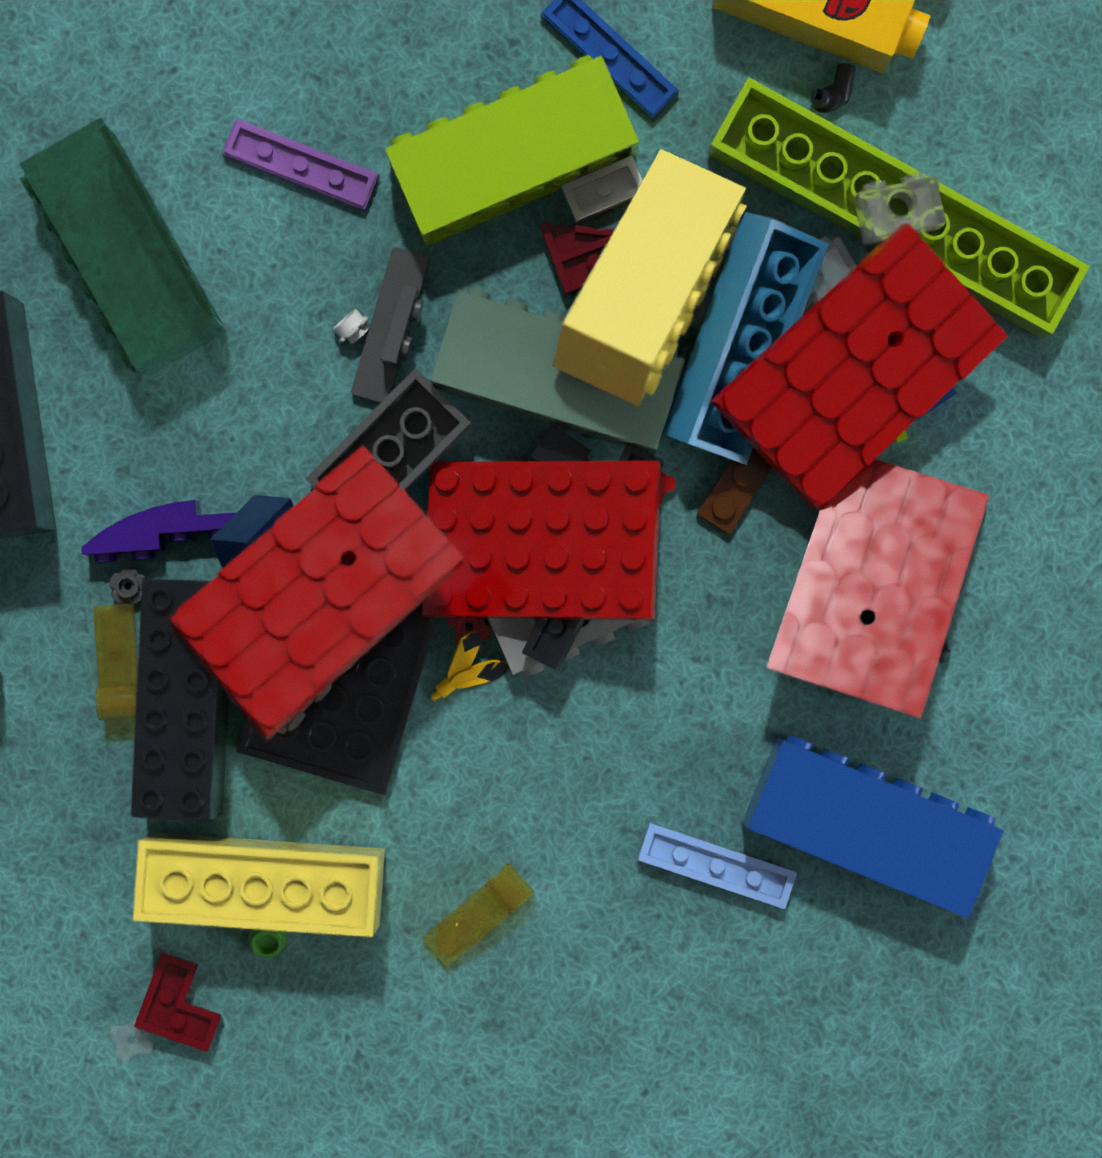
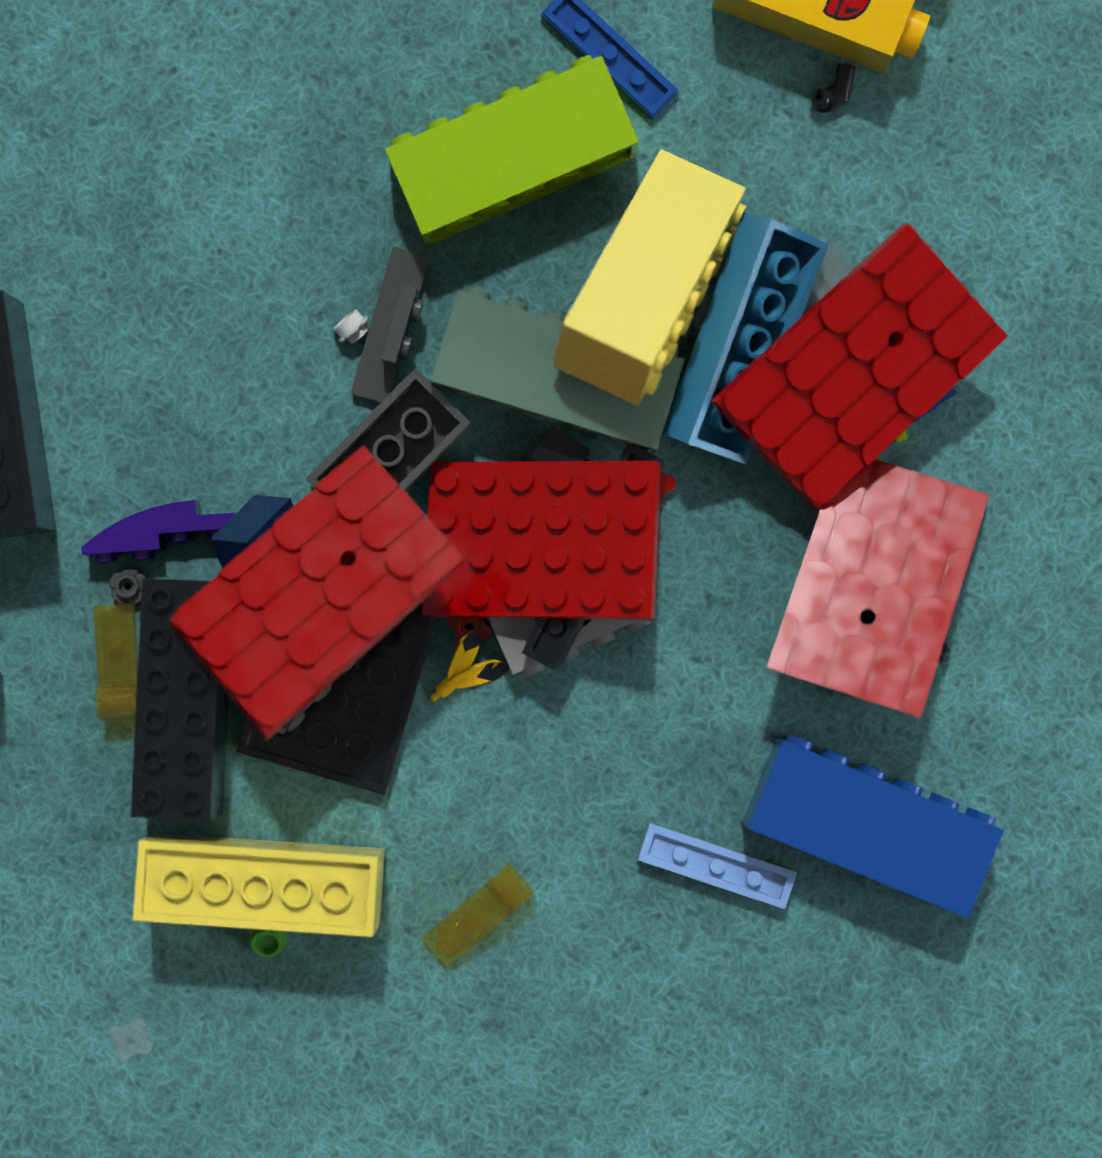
clear green brick [19,117,227,377] -> none
dark red plate [134,952,221,1052] -> none
medium lavender tile [222,118,379,212] -> none
dark red wing [539,222,615,295] -> none
white plate [561,155,643,224] -> none
reddish brown plate [696,448,772,535] -> none
lime brick [708,77,1090,340] -> none
clear brick [854,173,946,245] -> none

